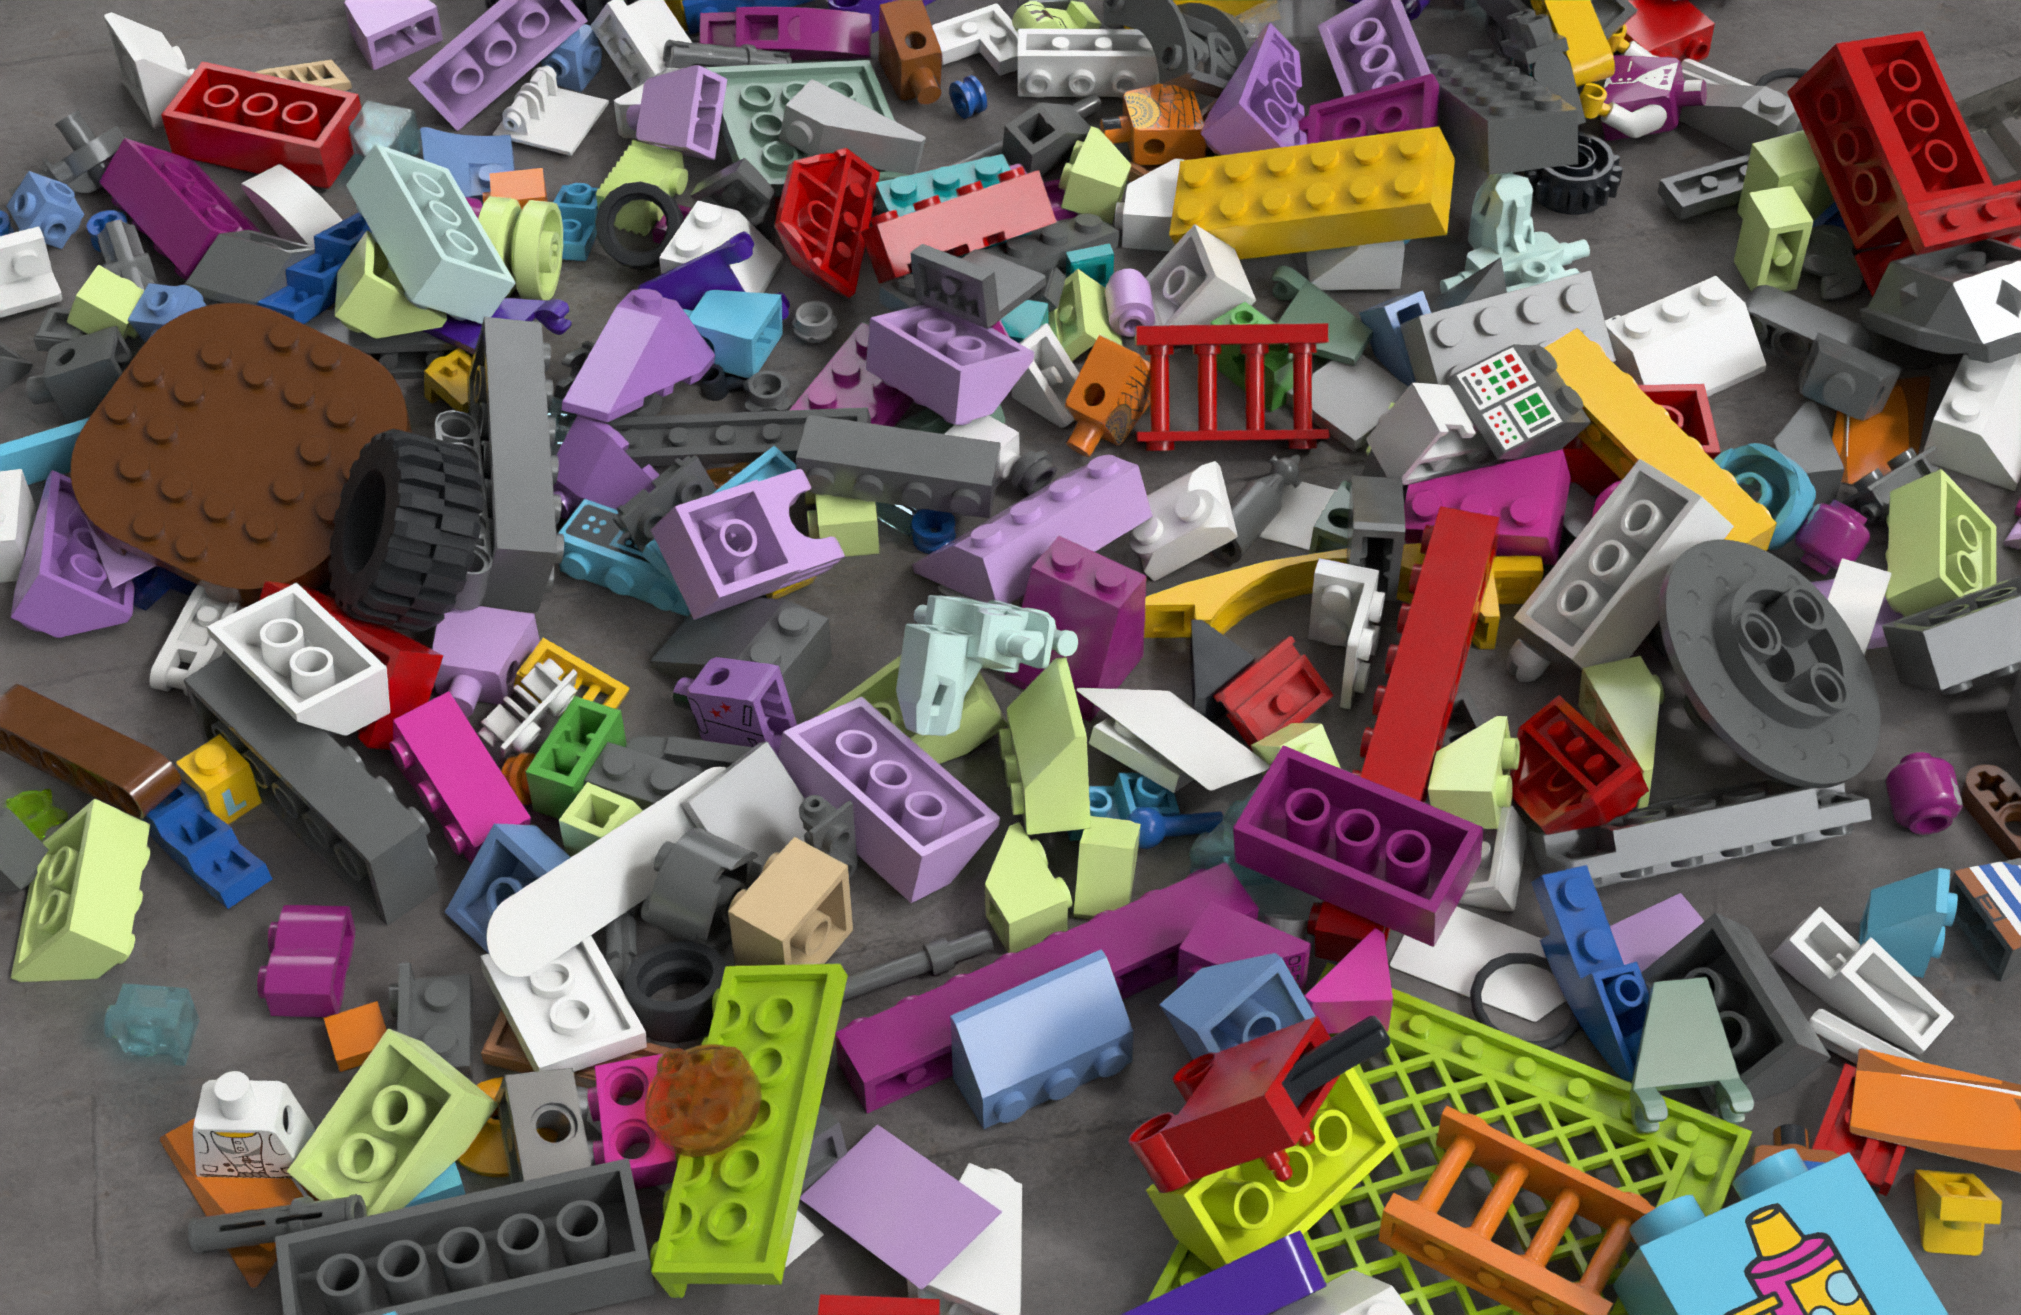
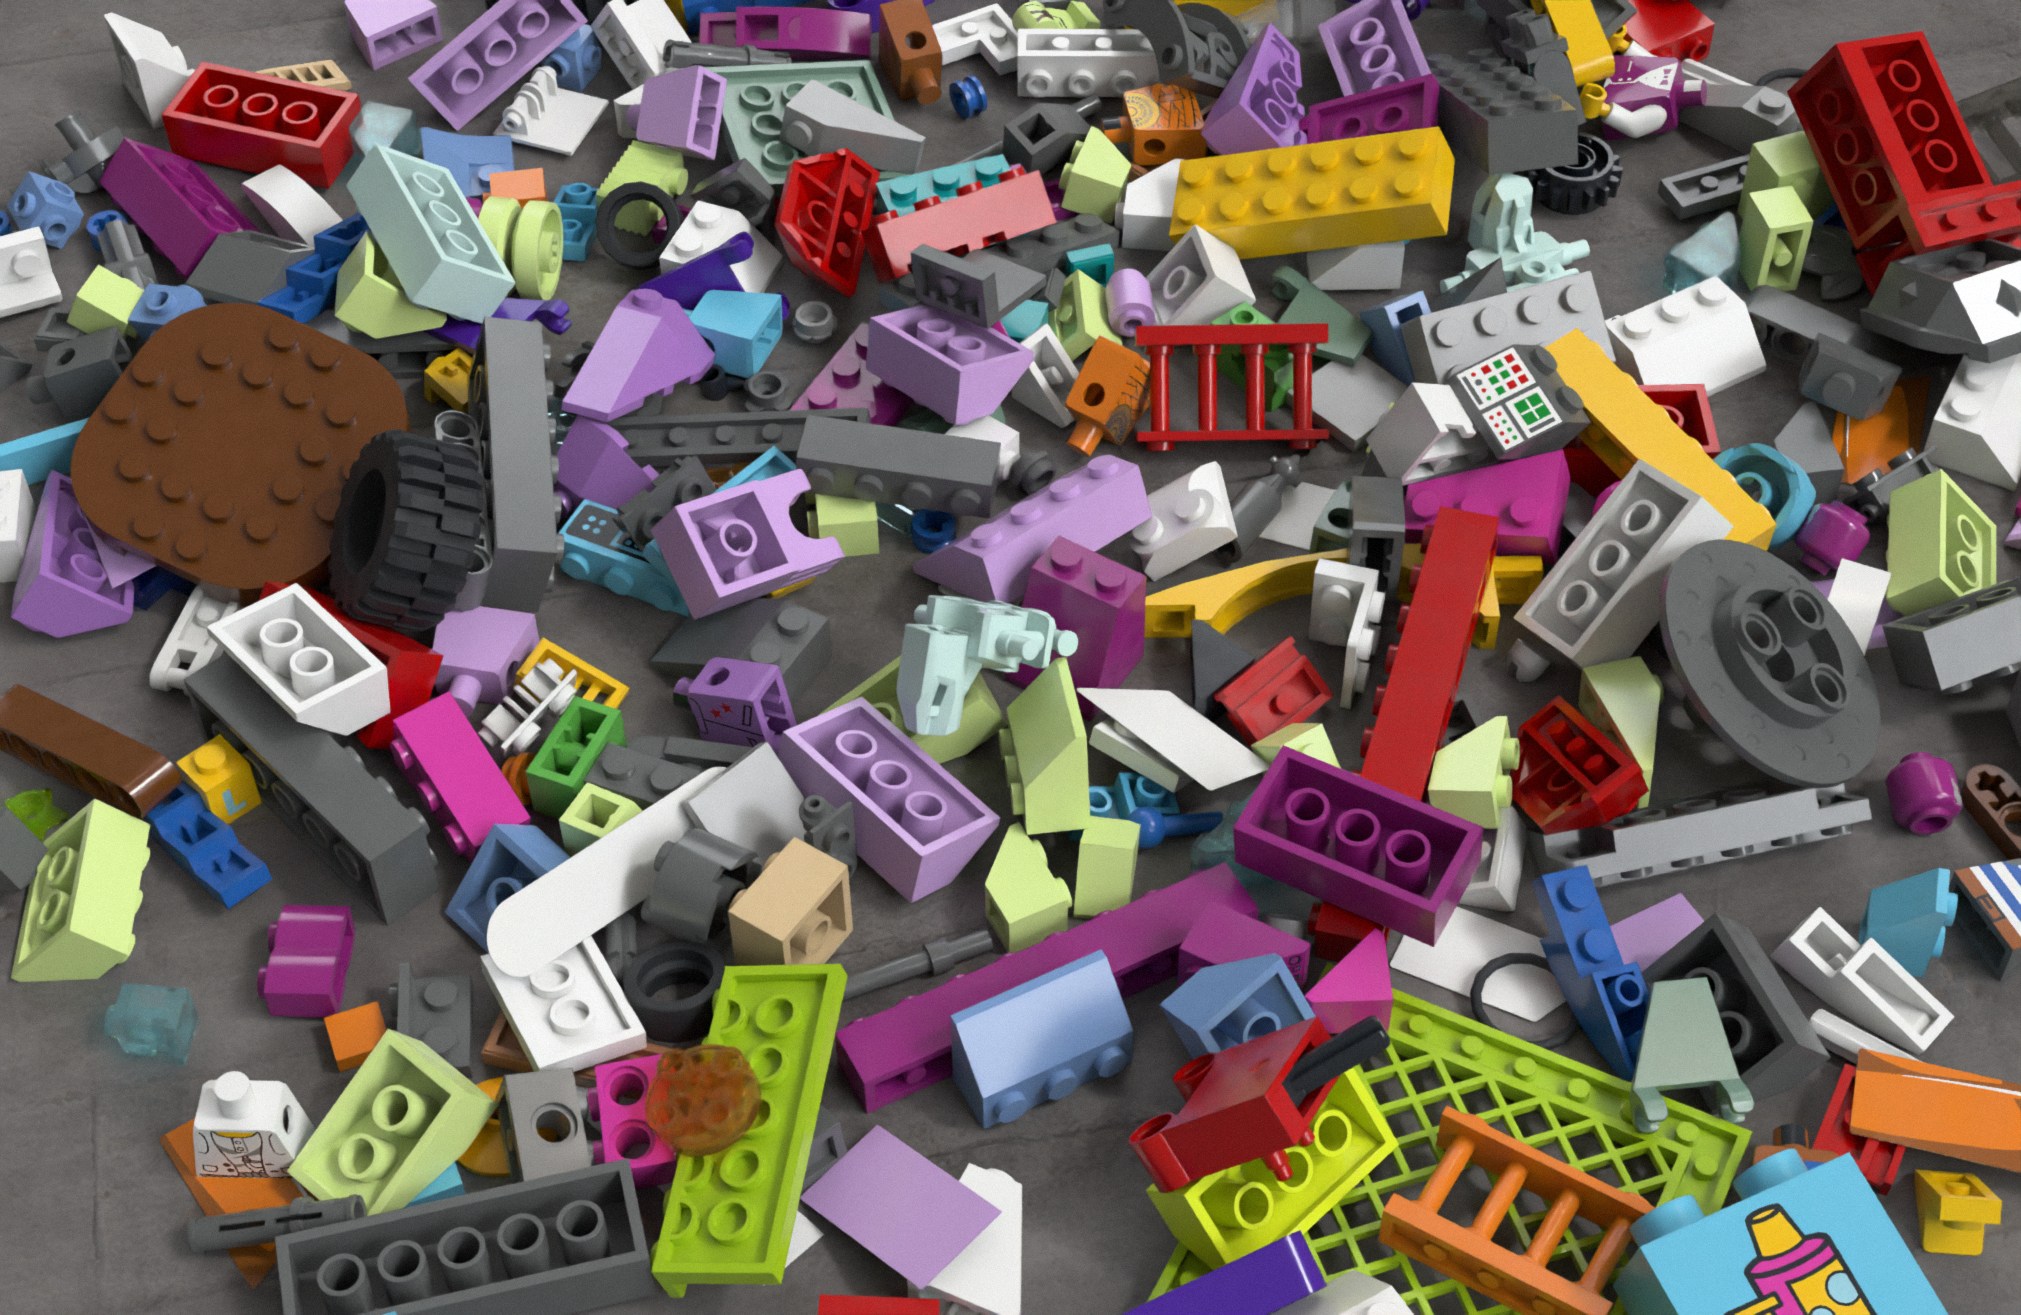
none -> clear light blue slope [1662,211,1741,294]

